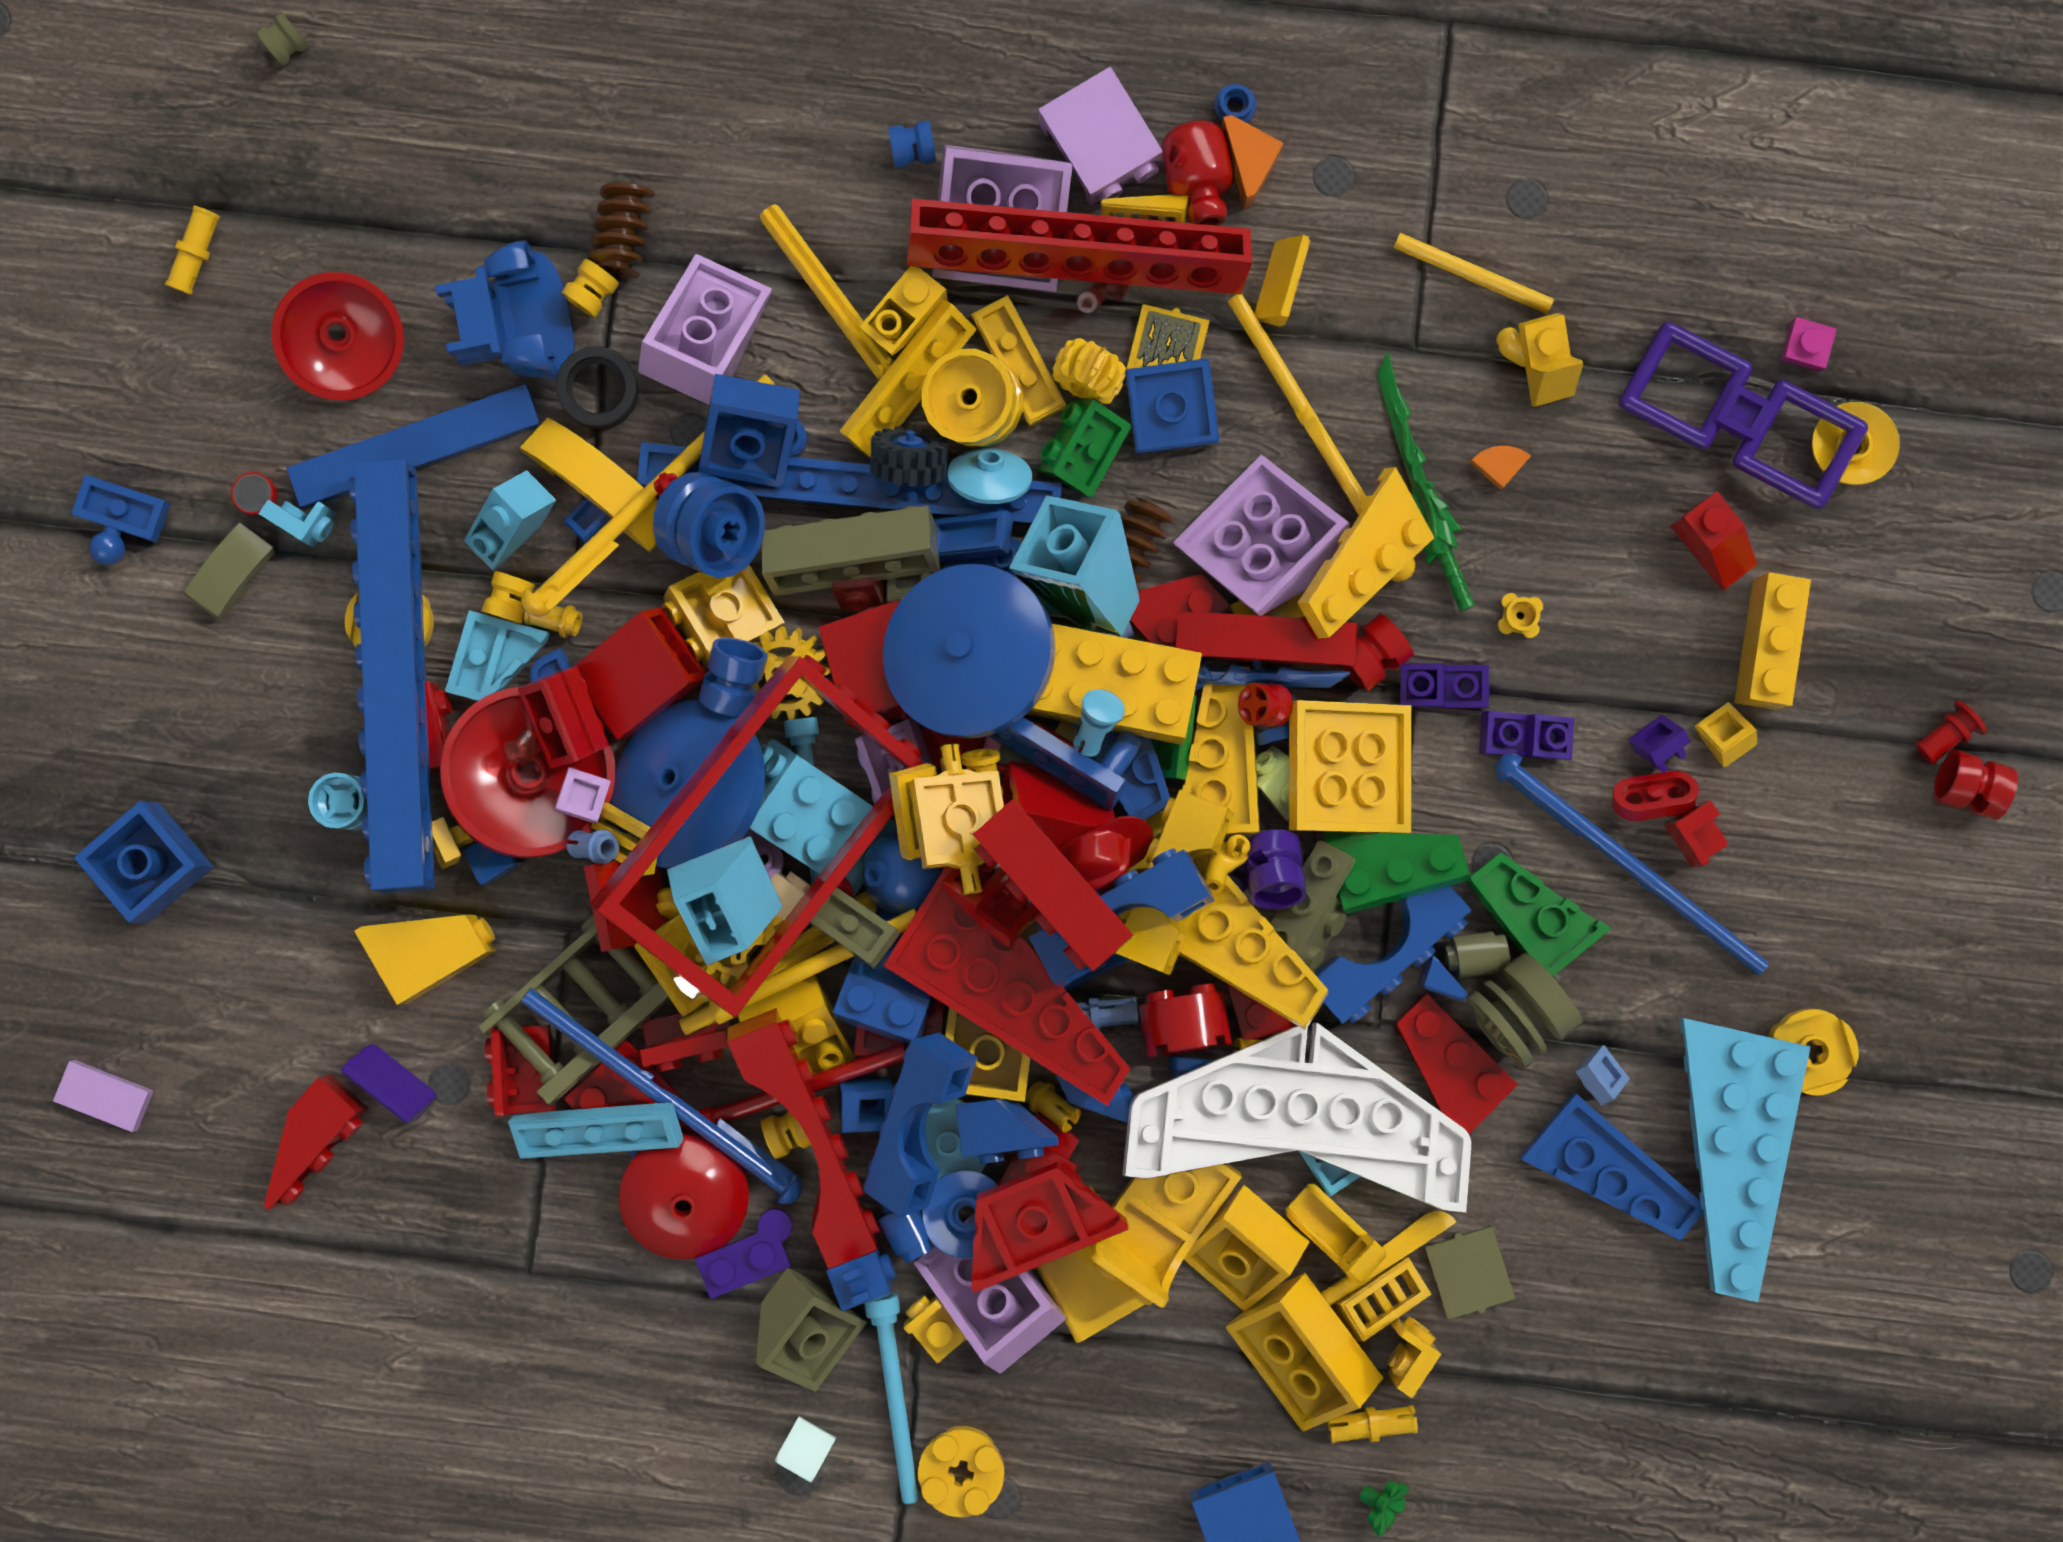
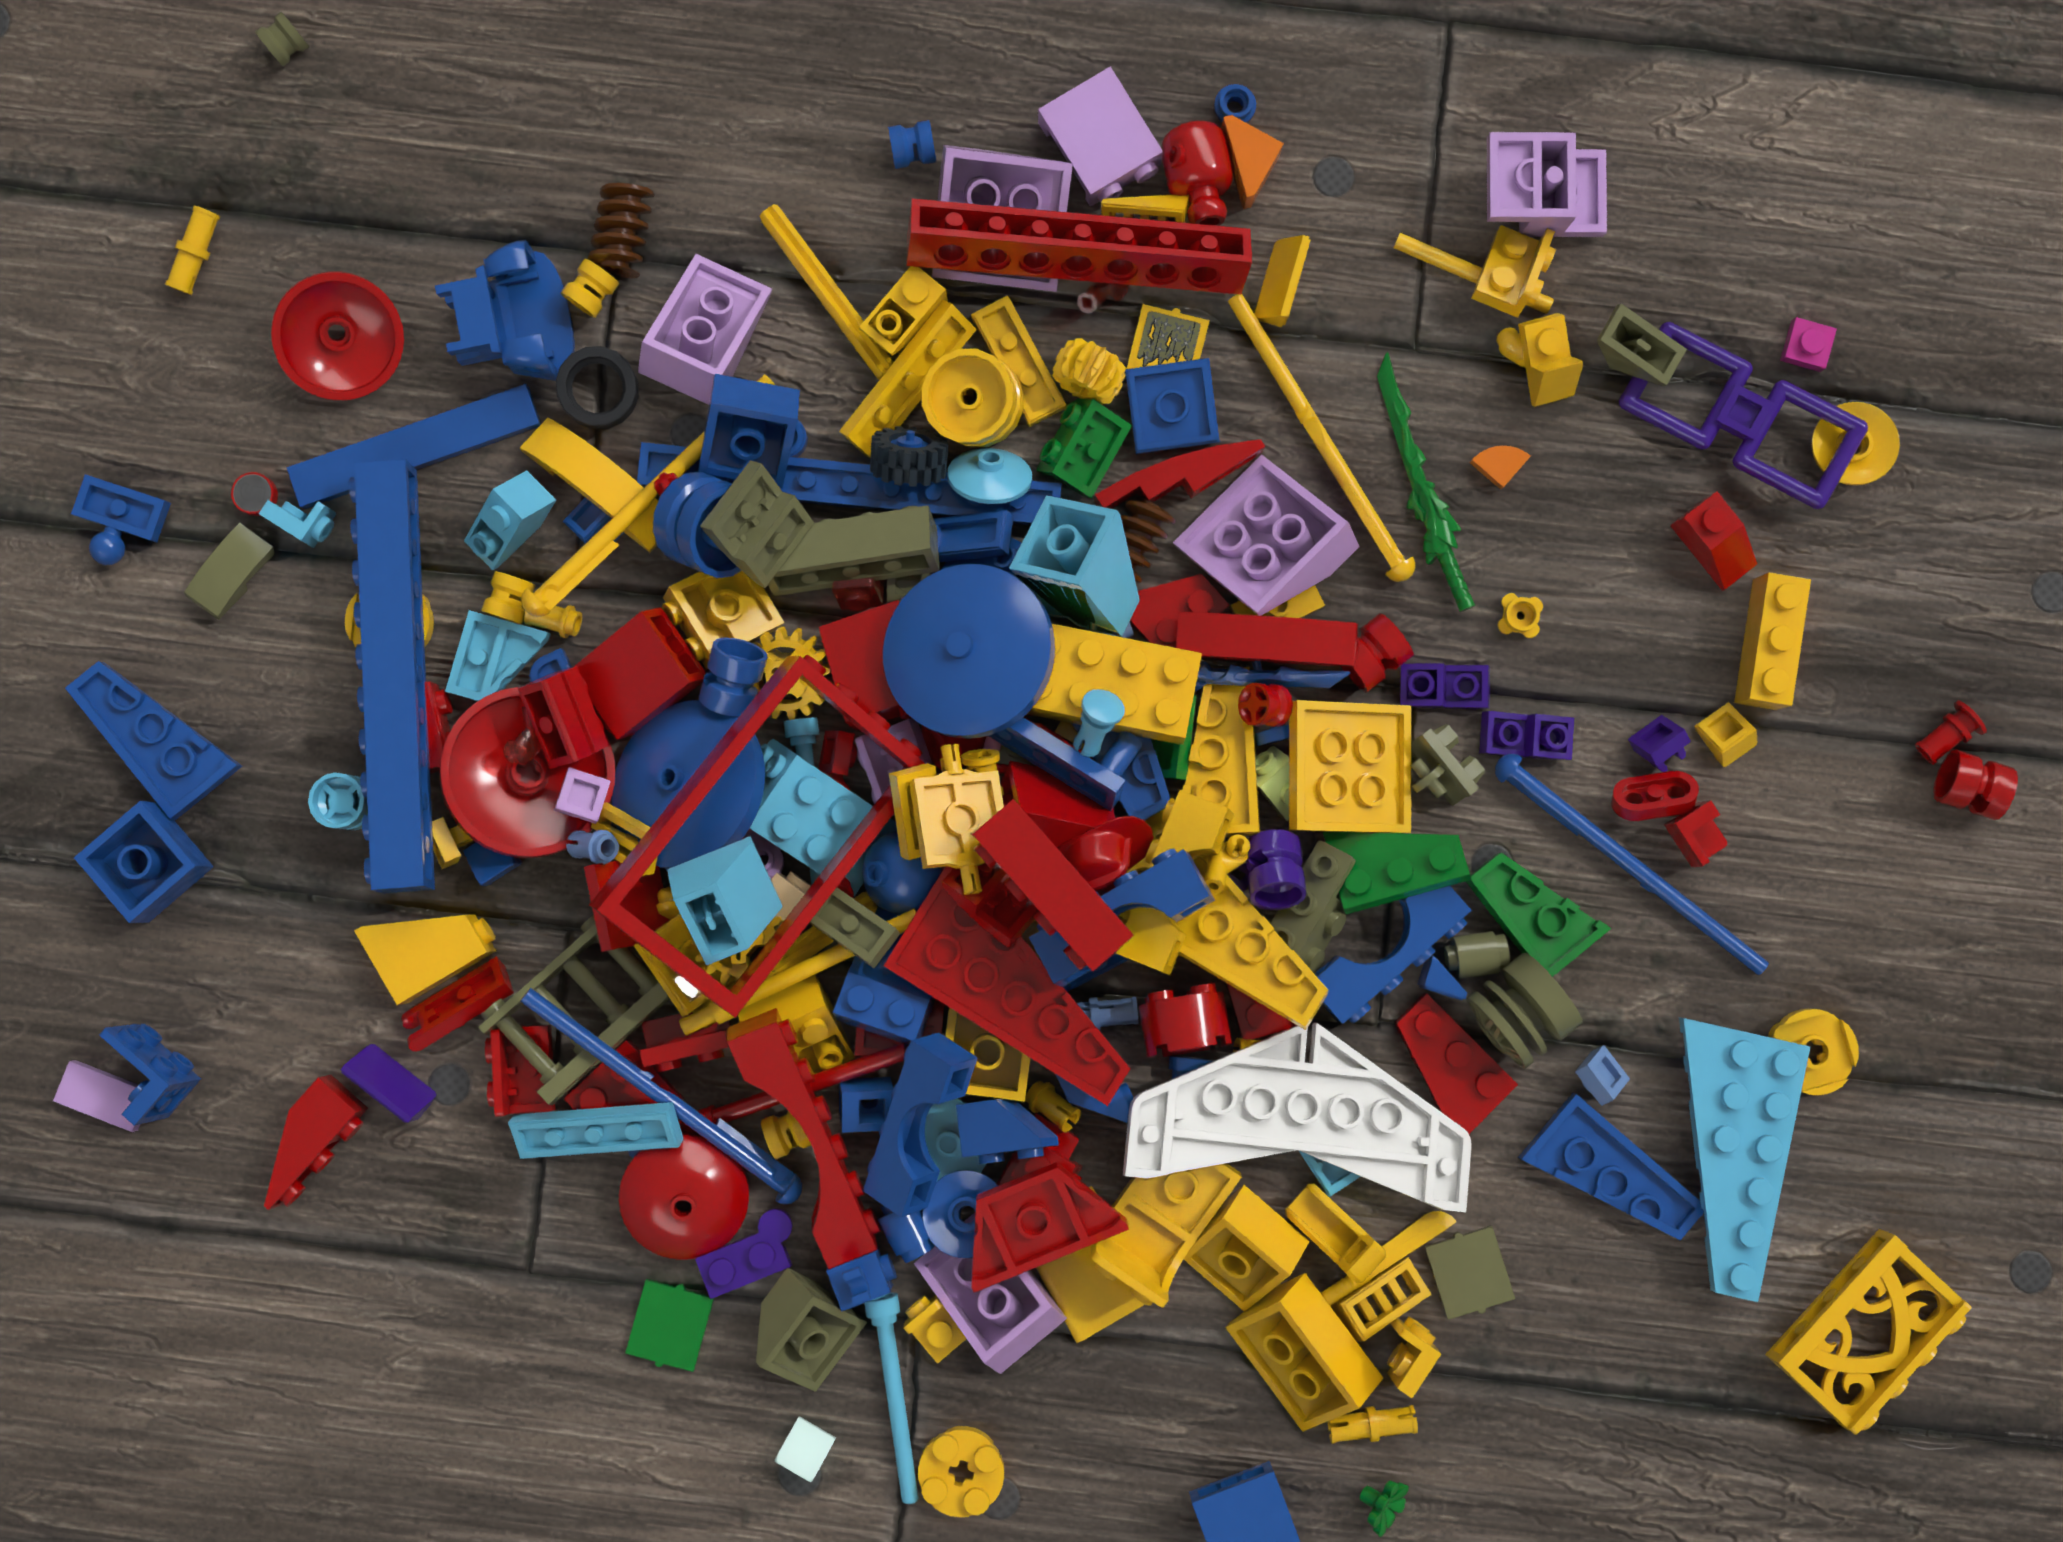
yellow wing [1298,467,1434,638] -> none
none -> blue wing [65,661,242,820]
none -> blue bracket [99,1024,201,1126]
none -> red hinge [401,956,514,1052]
none -> green piece [625,1279,714,1372]
none -> olive slope [700,460,814,588]
none -> red plate [818,731,857,790]
none -> red slope [1094,439,1265,509]
none -> olive hips [1410,724,1485,806]
none -> yellow bracket [1471,225,1556,318]
none -> lavender bracket [1487,132,1607,237]
none -> olive slope [1597,304,1687,386]
none -> yellow fence [1765,1229,1971,1435]

